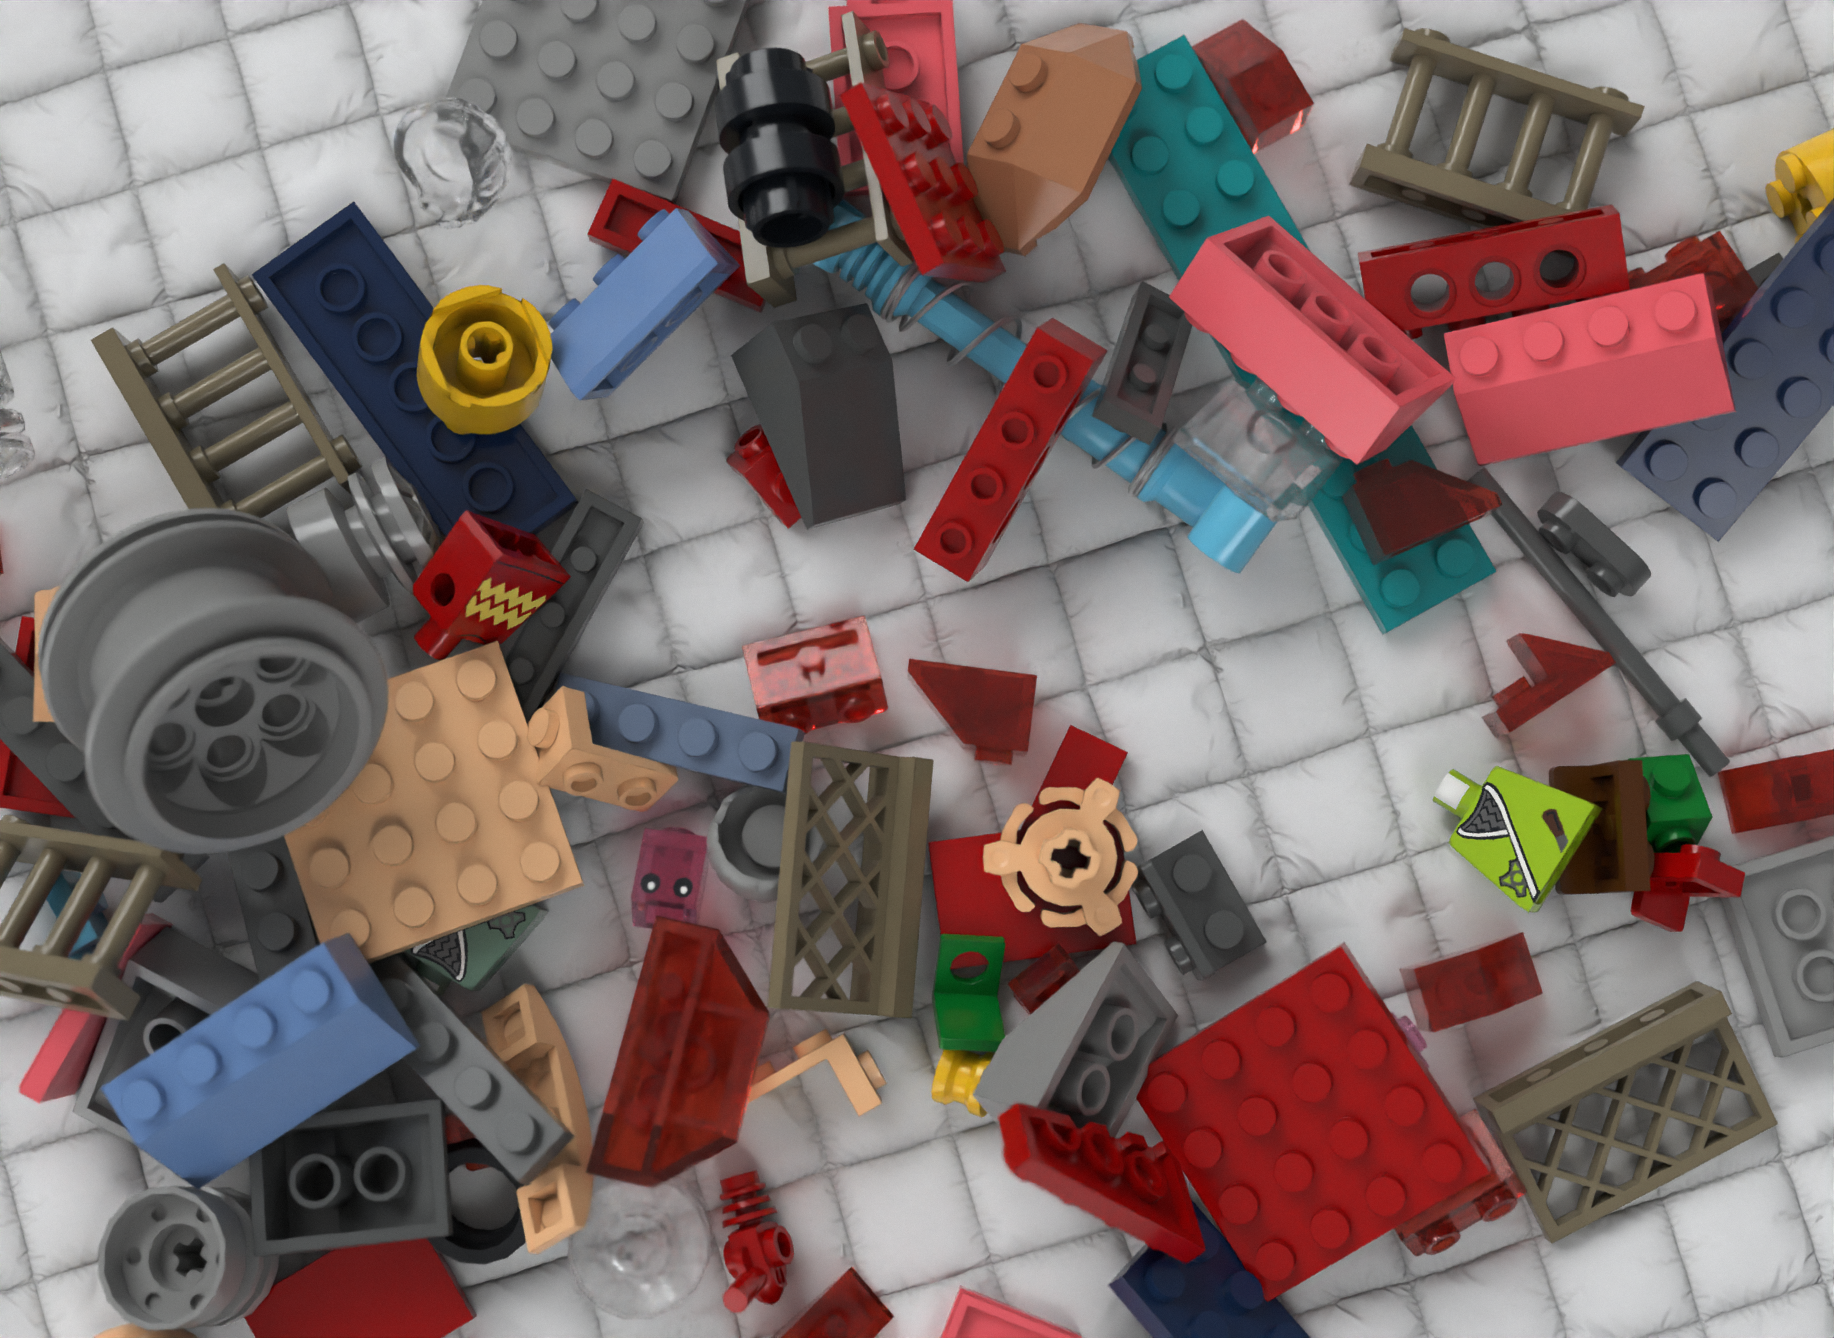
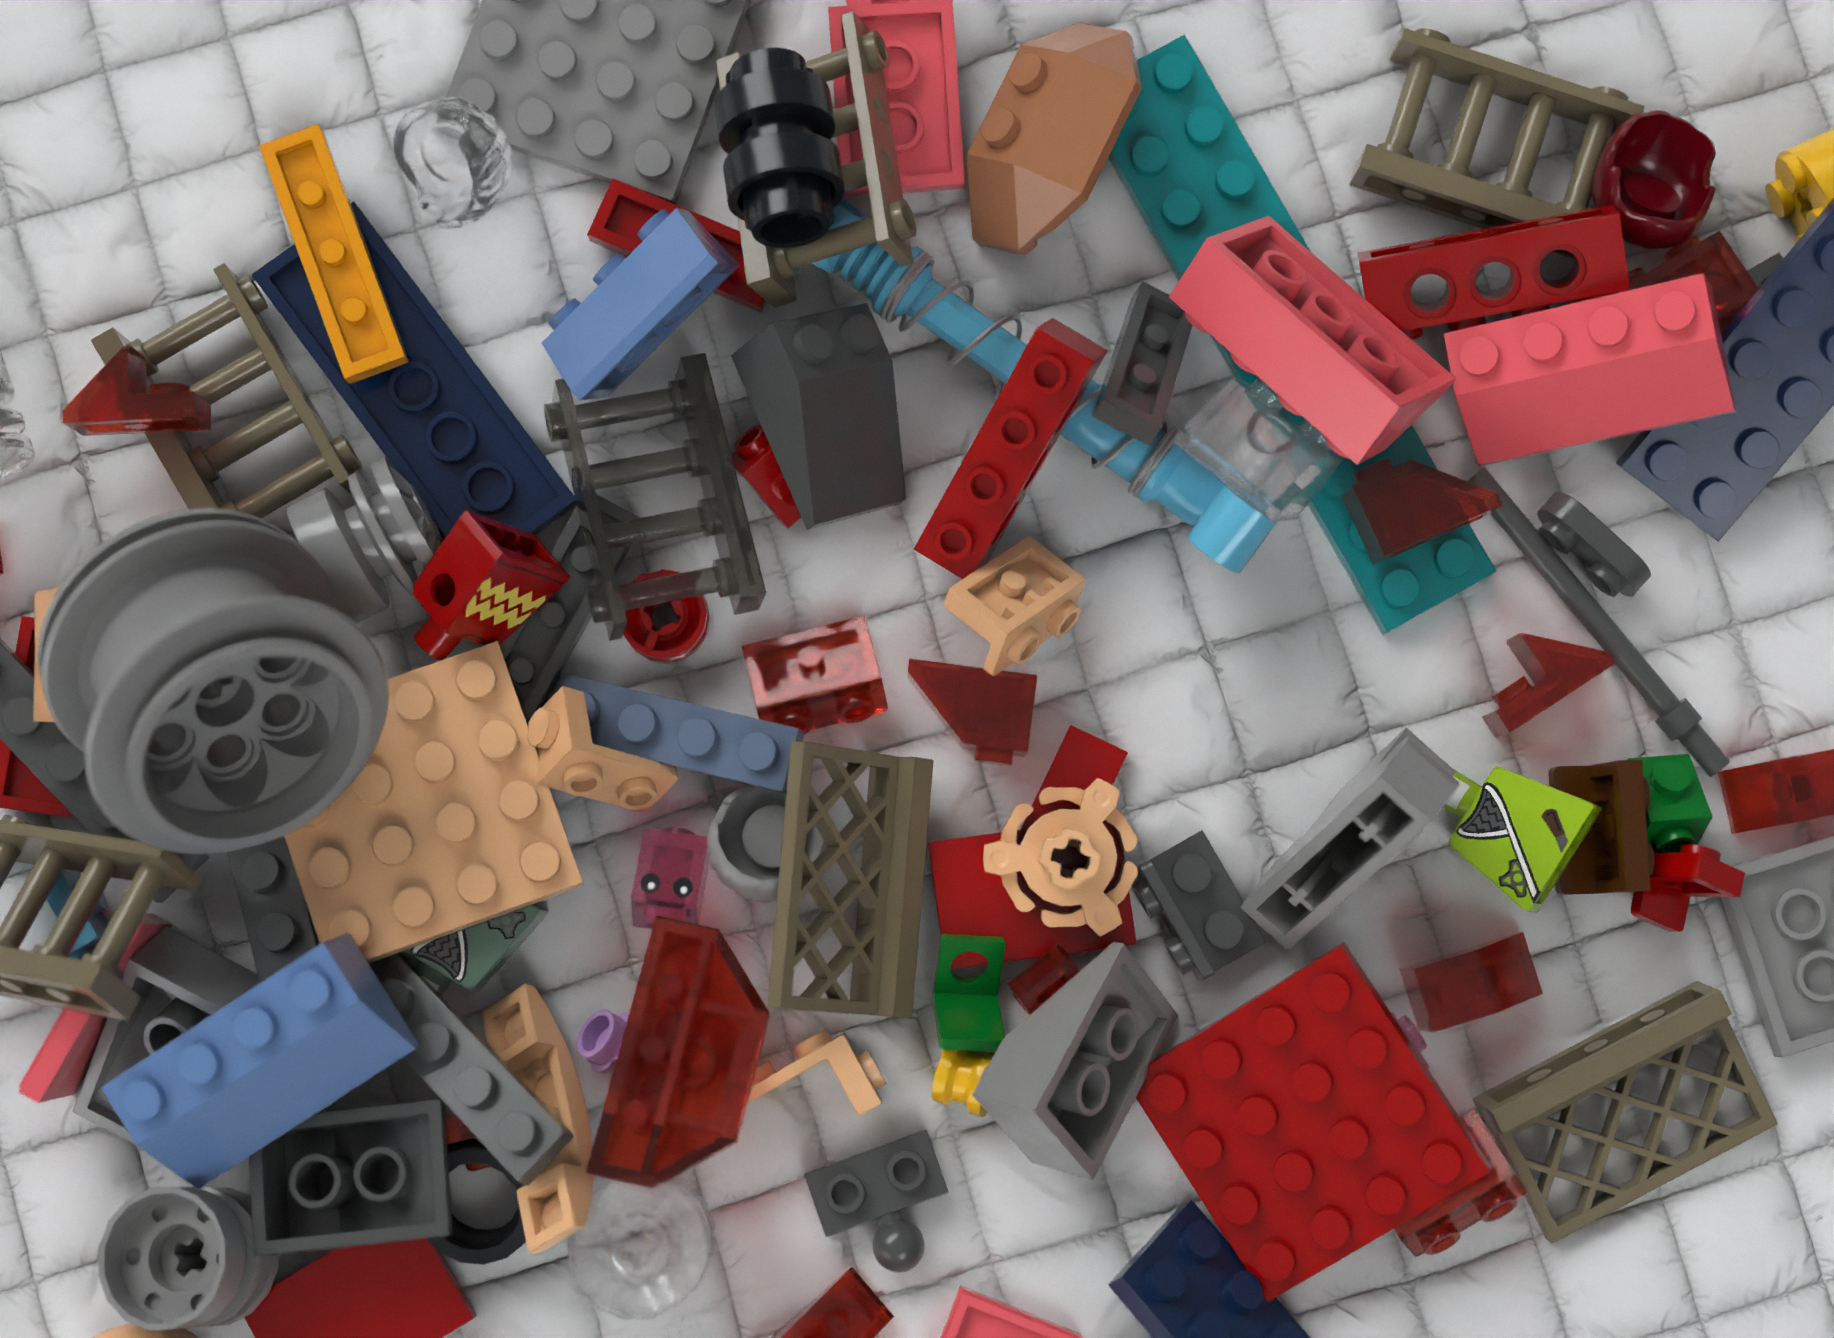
yellow brick [417,285,552,435] -> none
red piece [719,1170,794,1313] -> none
red plate [839,82,1007,283] -> none
red wing [997,1102,1206,1264] -> none
clear red slope [1192,19,1314,154] -> none
none -> clear red slope [63,344,211,436]
none -> light orange plate [259,124,409,384]
none -> clear smoke fence [544,353,766,641]
none -> lavender plate [577,1009,637,1073]
none -> red wheel [617,569,710,664]
none -> dark grey plate [804,1130,949,1272]
none -> light nougat bracket [943,535,1087,676]
none -> light grey brick [1240,727,1459,950]
none -> dark red piece [1592,110,1716,249]

